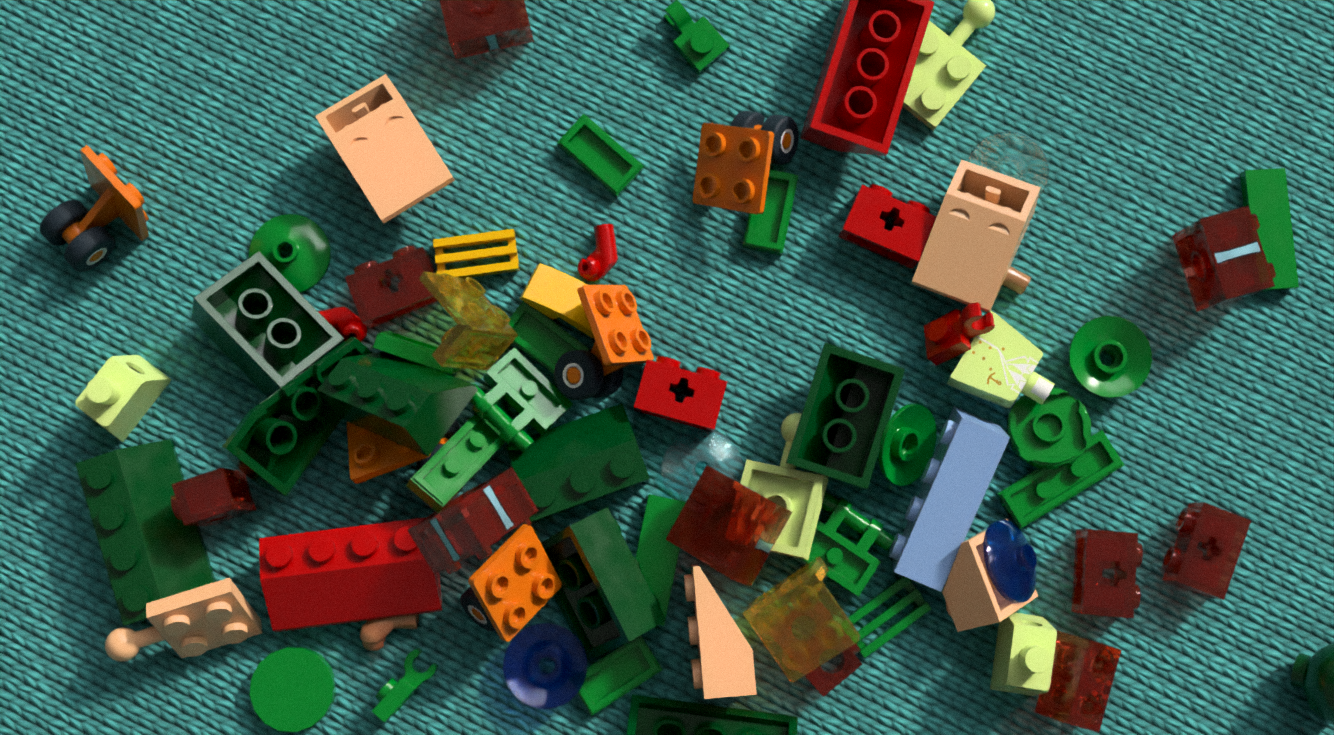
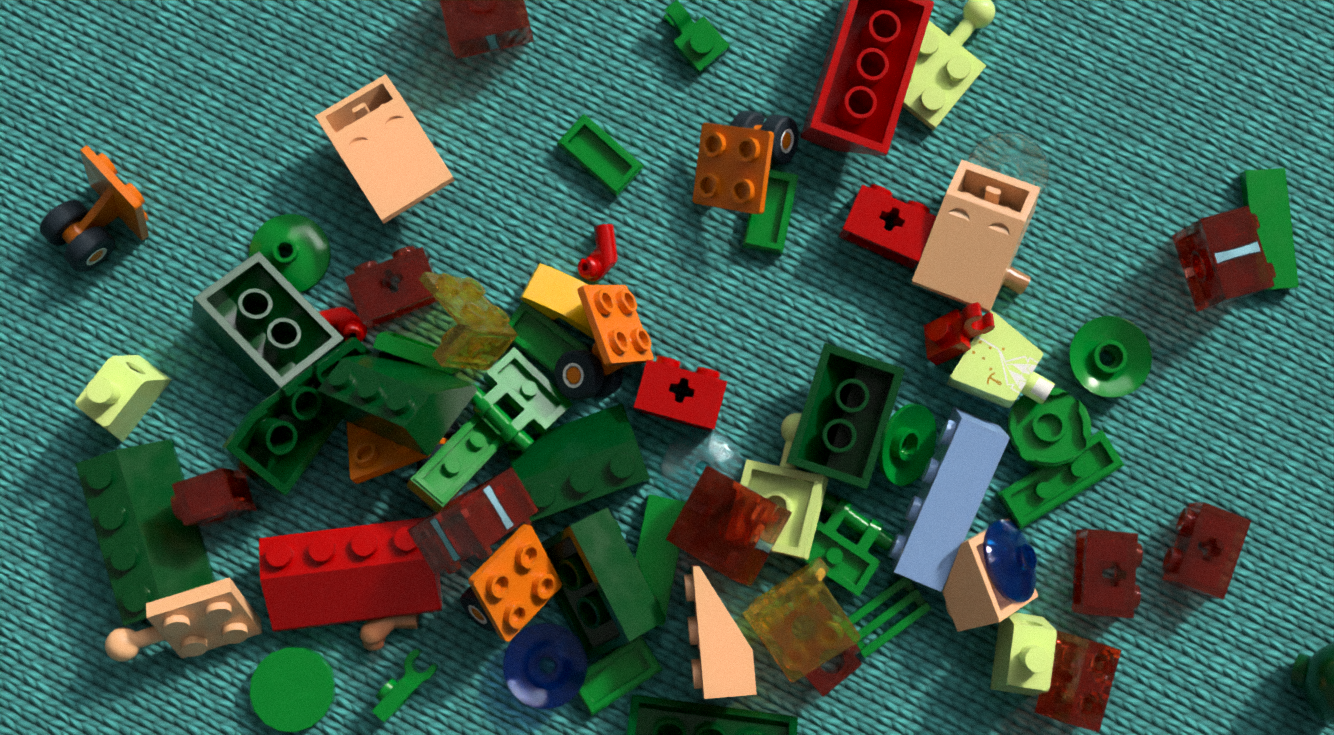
yellow tile [433,229,520,282] -> none

